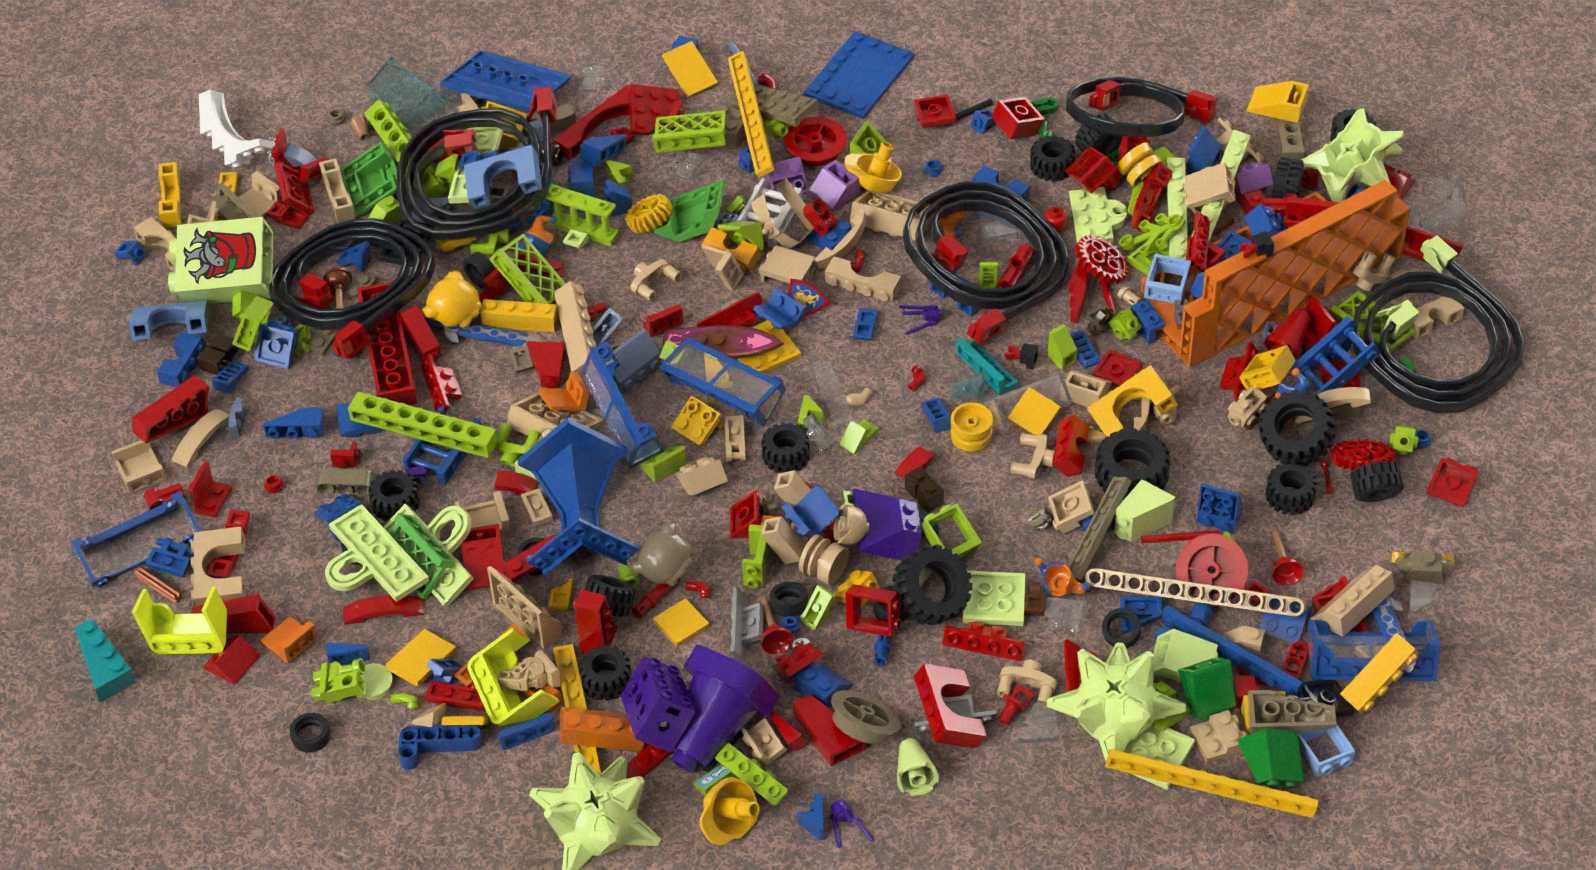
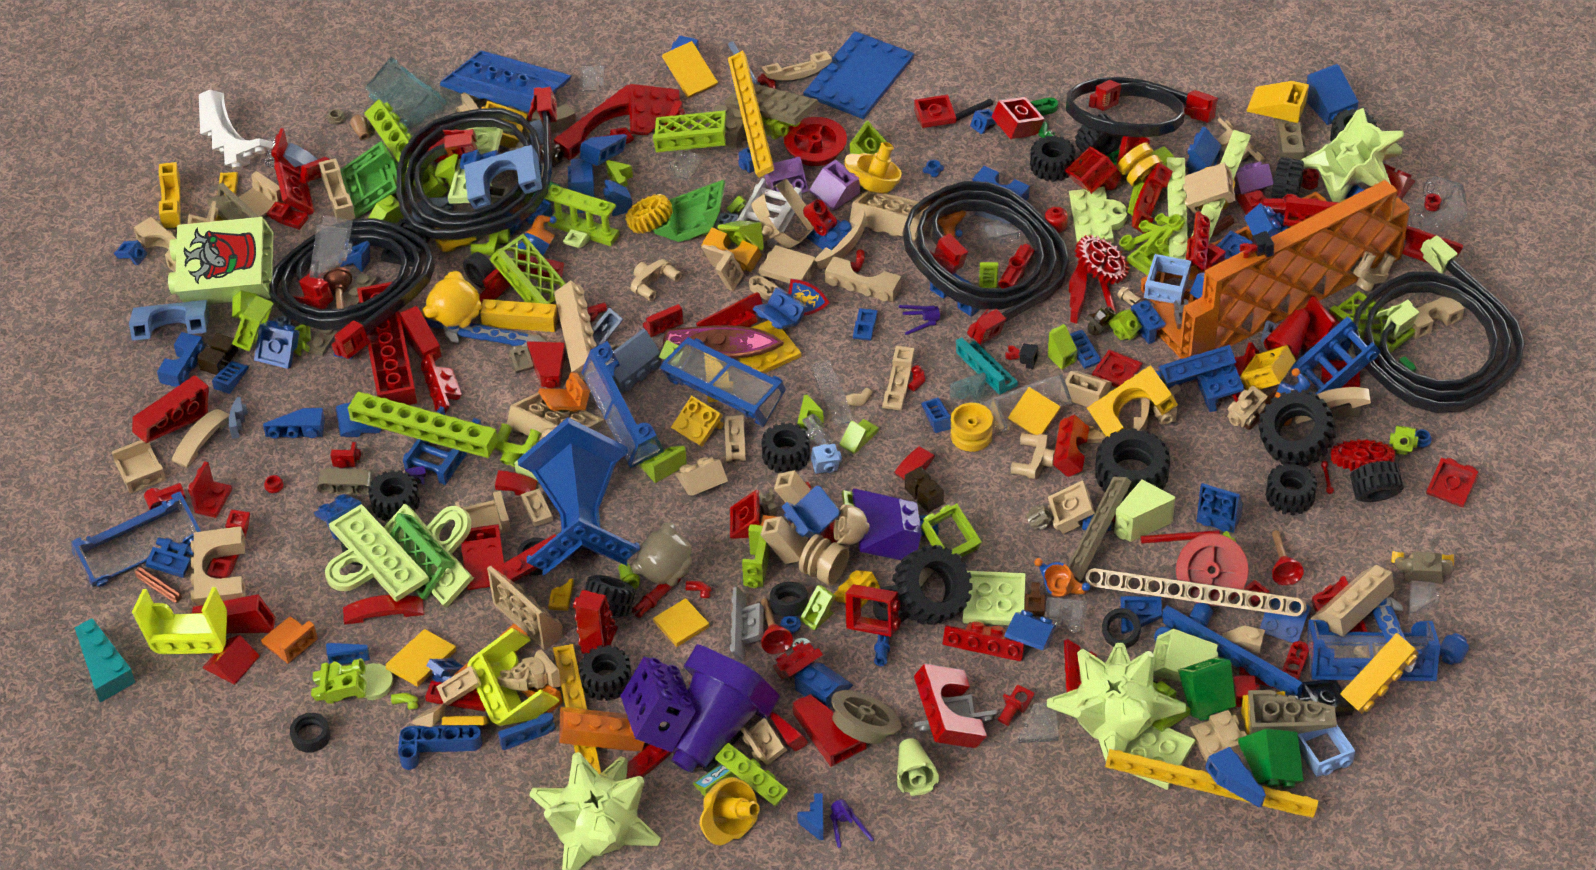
tan connector [997,660,1057,707] -> none
none -> clear windscreen [309,215,353,279]
none -> tan plate [436,666,482,706]
none -> tan beam [749,275,778,301]
none -> tan slope [762,51,832,80]
none -> light blue brick [811,444,842,474]
none -> tan slope [882,346,914,410]
none -> blue slope [1004,609,1056,650]
none -> blue fence [1155,345,1236,388]
none -> blue bracket [1197,364,1244,412]
none -> blue slope [1205,747,1266,808]
none -> blue slope [1307,64,1359,125]
none -> red bush [1424,193,1441,212]
none -> blue head [1439,633,1469,665]

